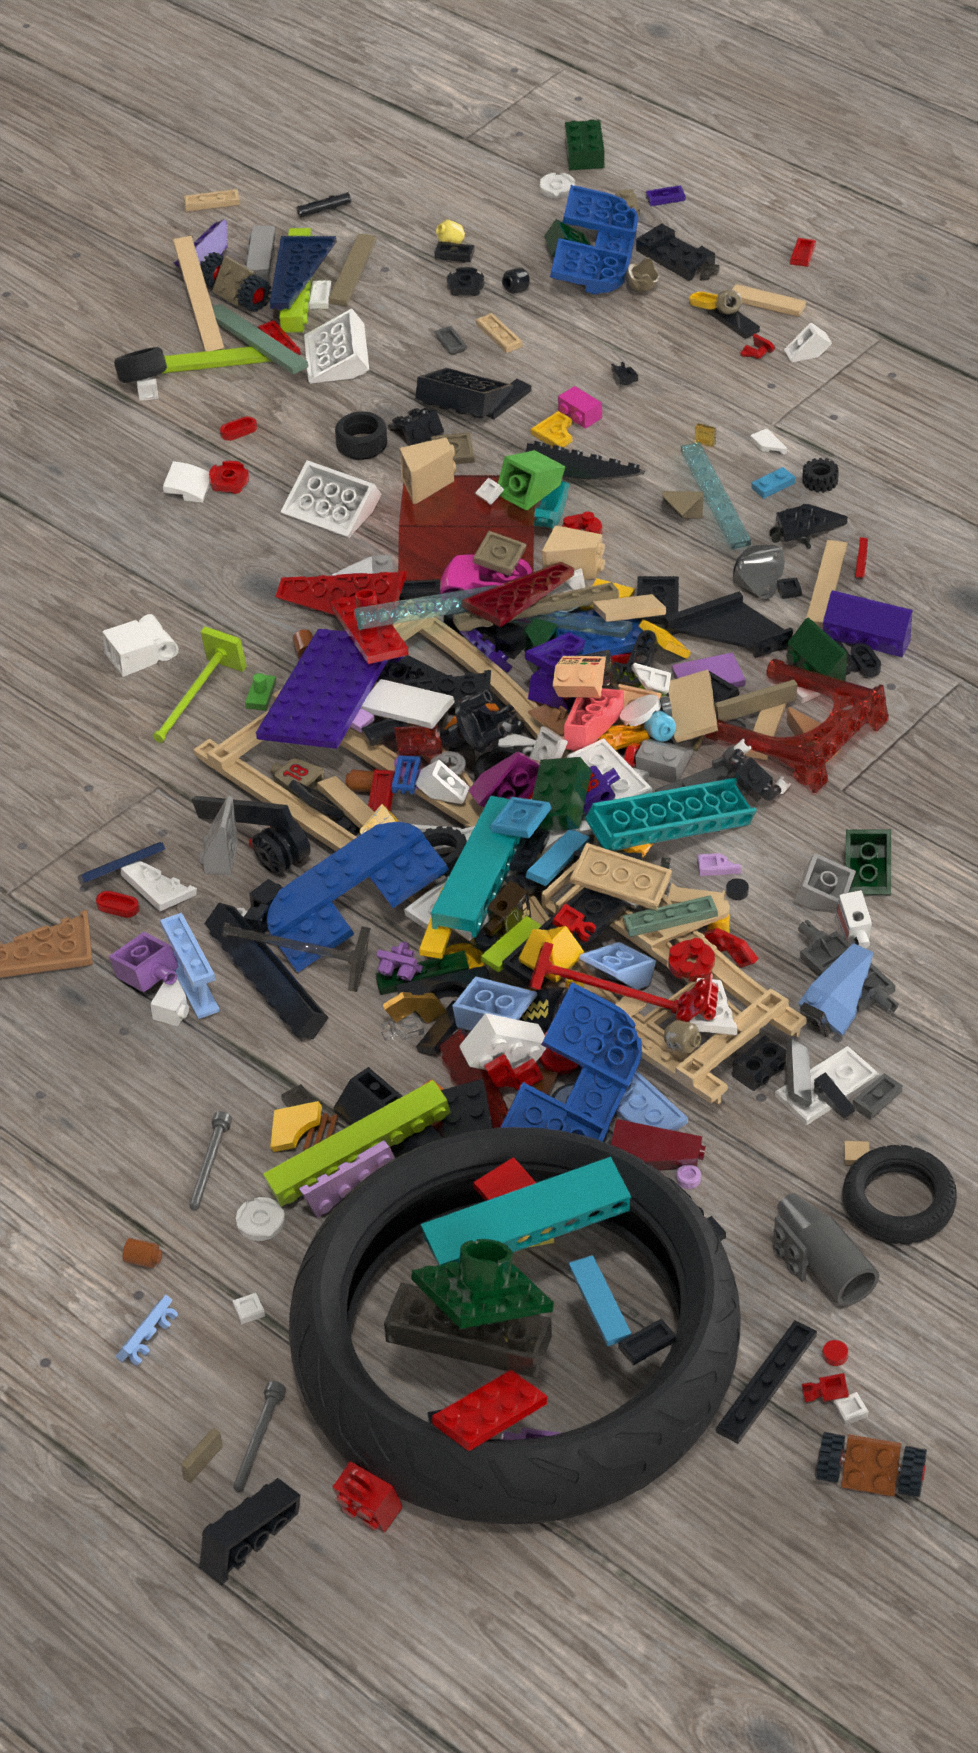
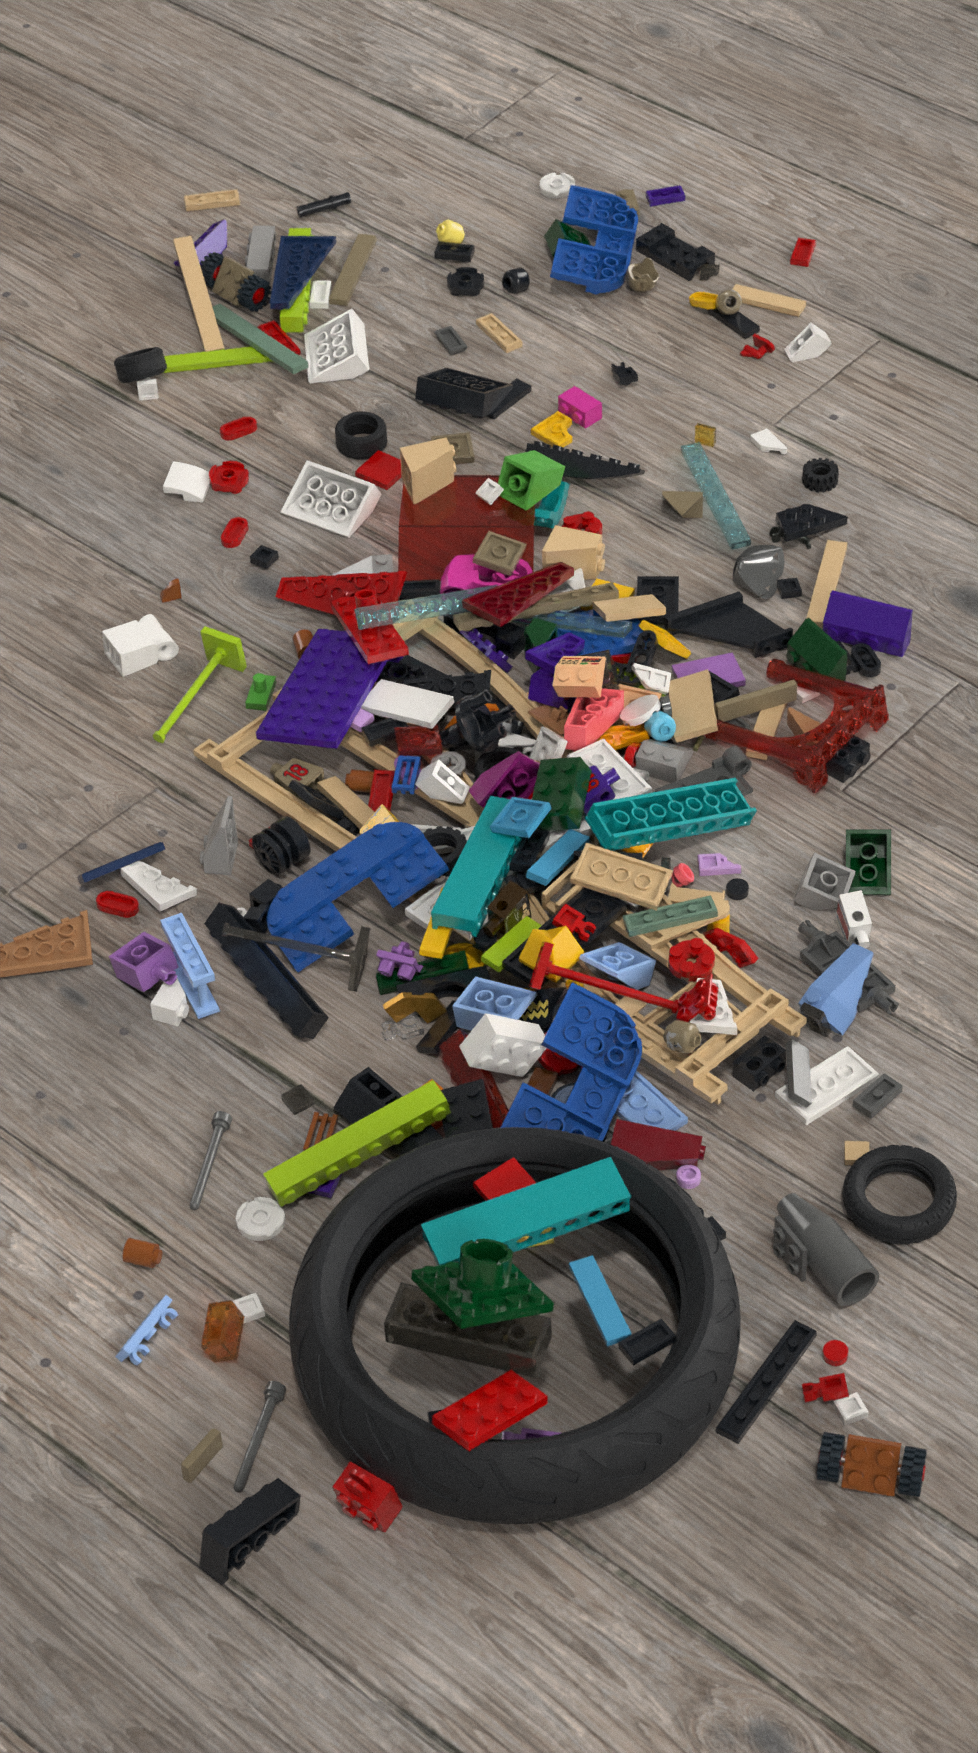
black tile [191,796,295,828] -> none
yellow tile [270,1101,322,1152] -> none
lavender wing [299,1141,395,1218] -> none
black bracket [388,408,444,446] -> none
red tile [484,1054,544,1090] -> none
dark green brick [565,119,605,171] -> none
black torso [727,739,791,802] -> none
dark azure plate [751,467,796,499] -> none
black piece [814,1072,855,1118] -> none
red tile [856,537,868,579] -> none
none -> dark orange tile [160,578,182,603]
none -> clear orange brick [201,1300,245,1363]
none -> red tile [221,517,249,548]
none -> black plate [250,545,279,569]
none -> red tile [355,450,402,490]
none -> coral tile [671,863,694,887]
none -> black brick [822,733,871,783]

